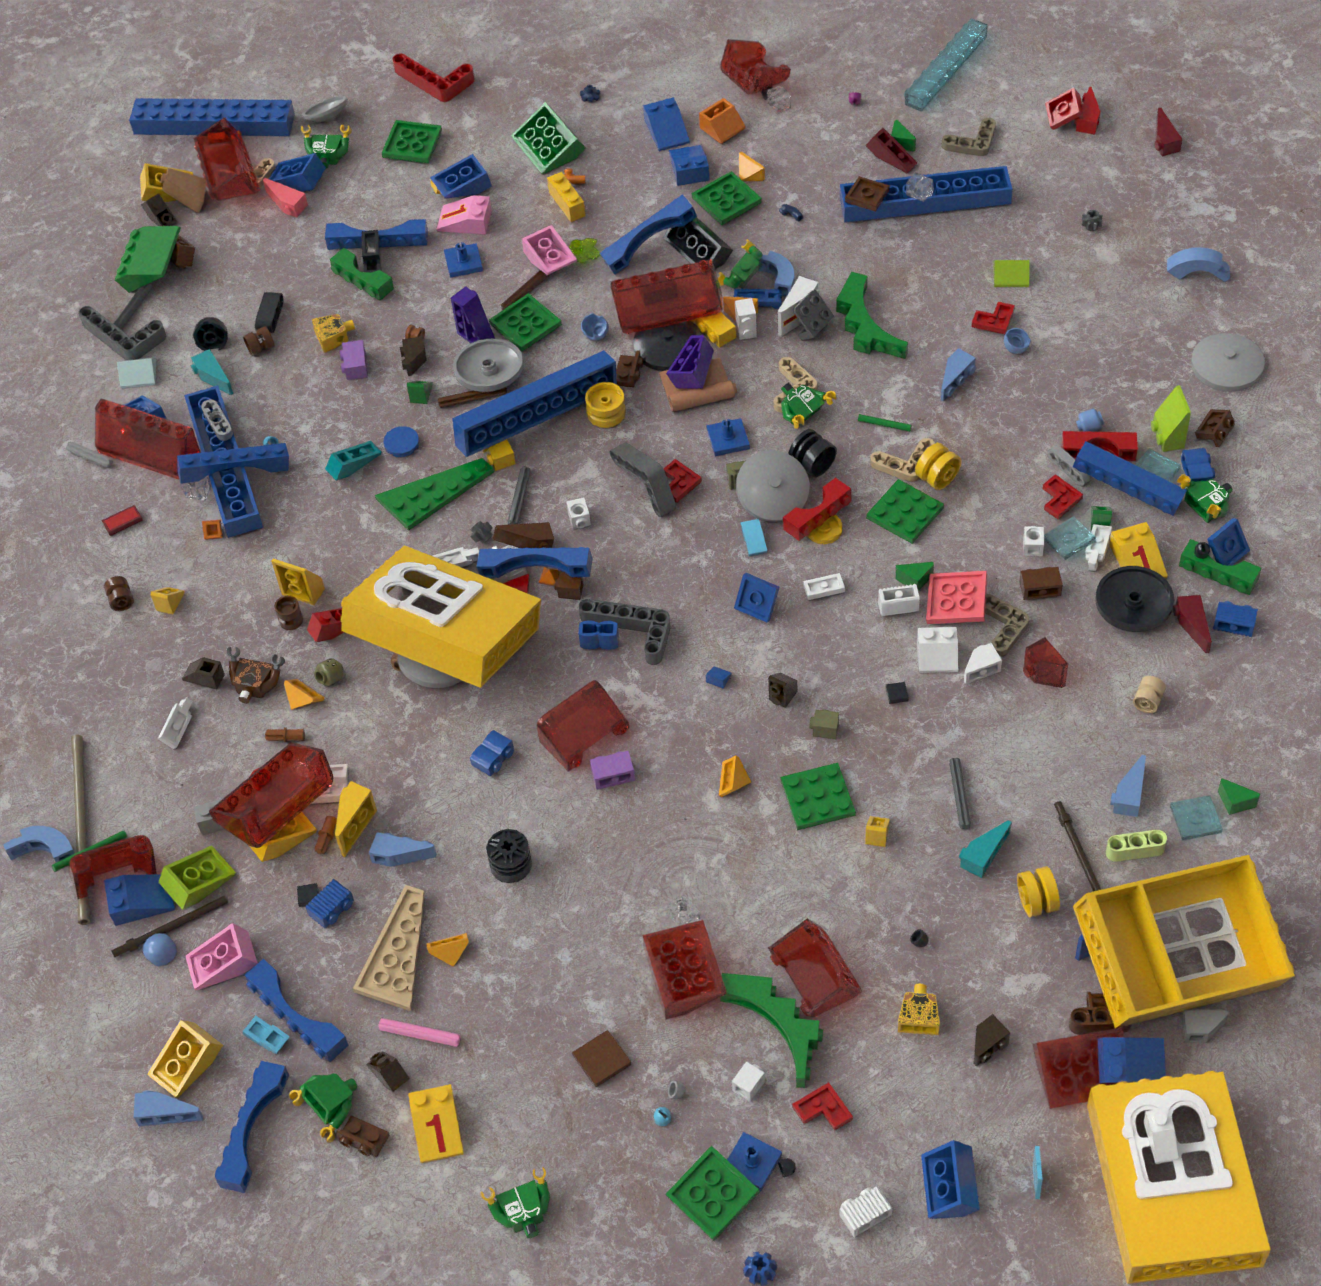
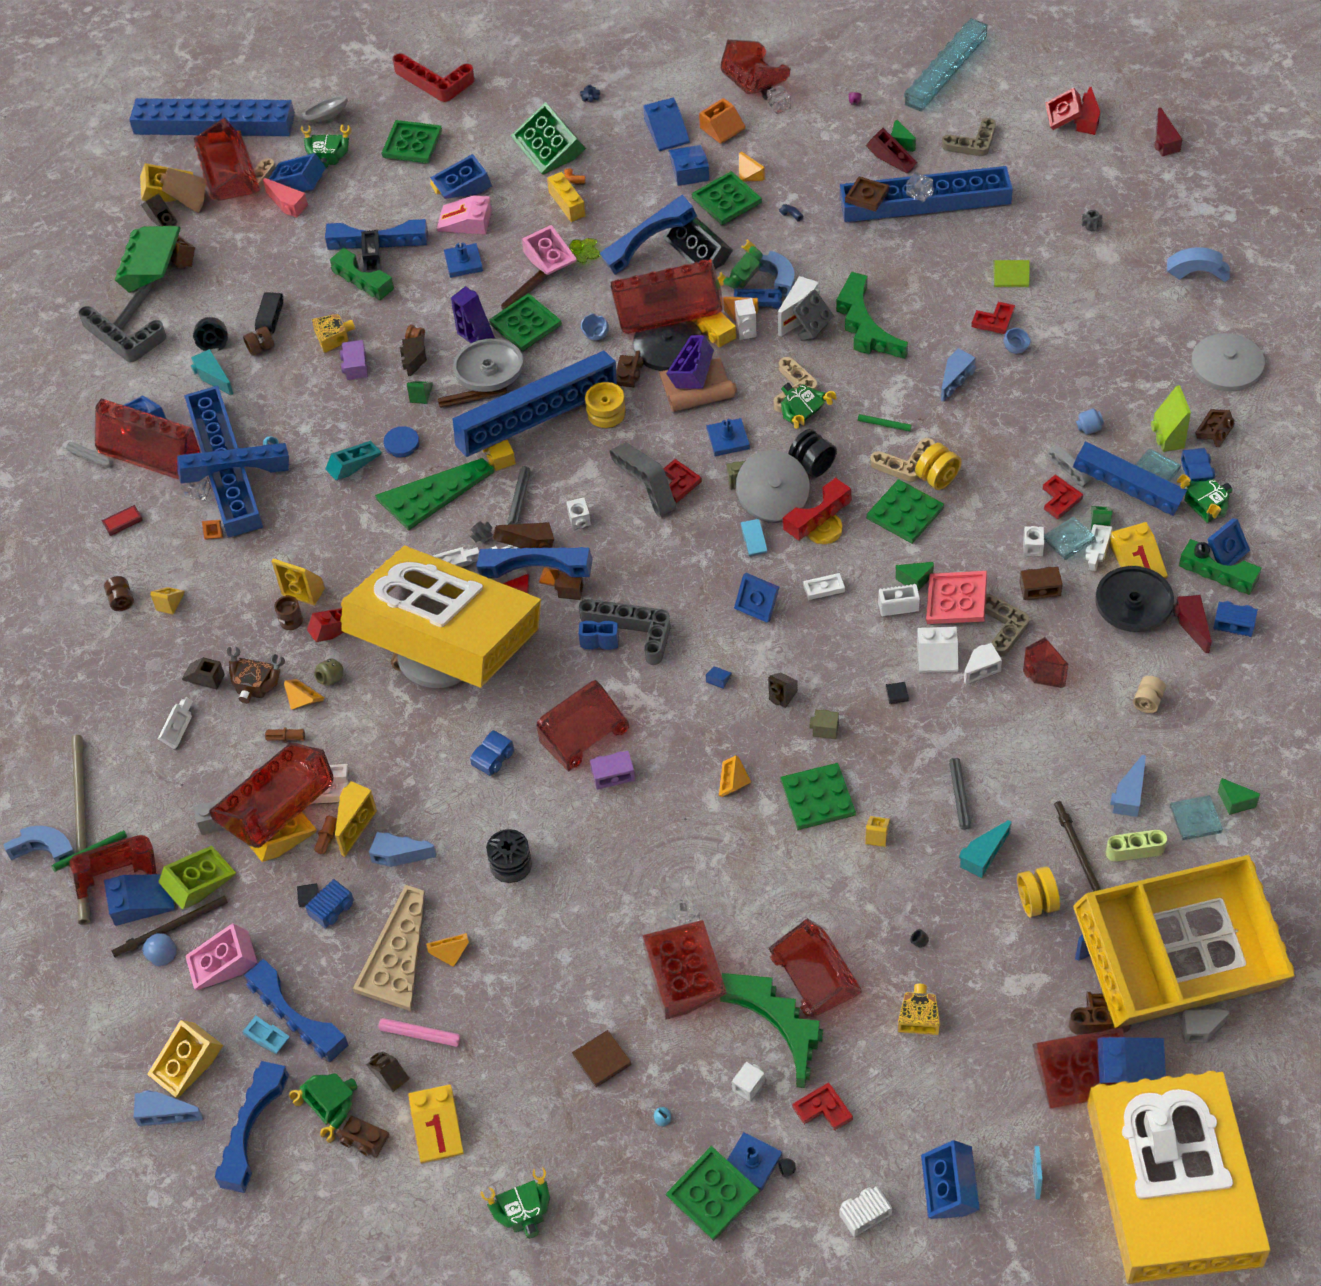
light aqua slope [117,357,156,389] -> none
light grey beam [201,399,233,441] -> none
light grey hinge [668,1081,687,1099] -> none
blue piece [743,1251,777,1286] -> none
dark brown slope [974,1014,1010,1066] -> none
red arch [1061,431,1138,461] -> none

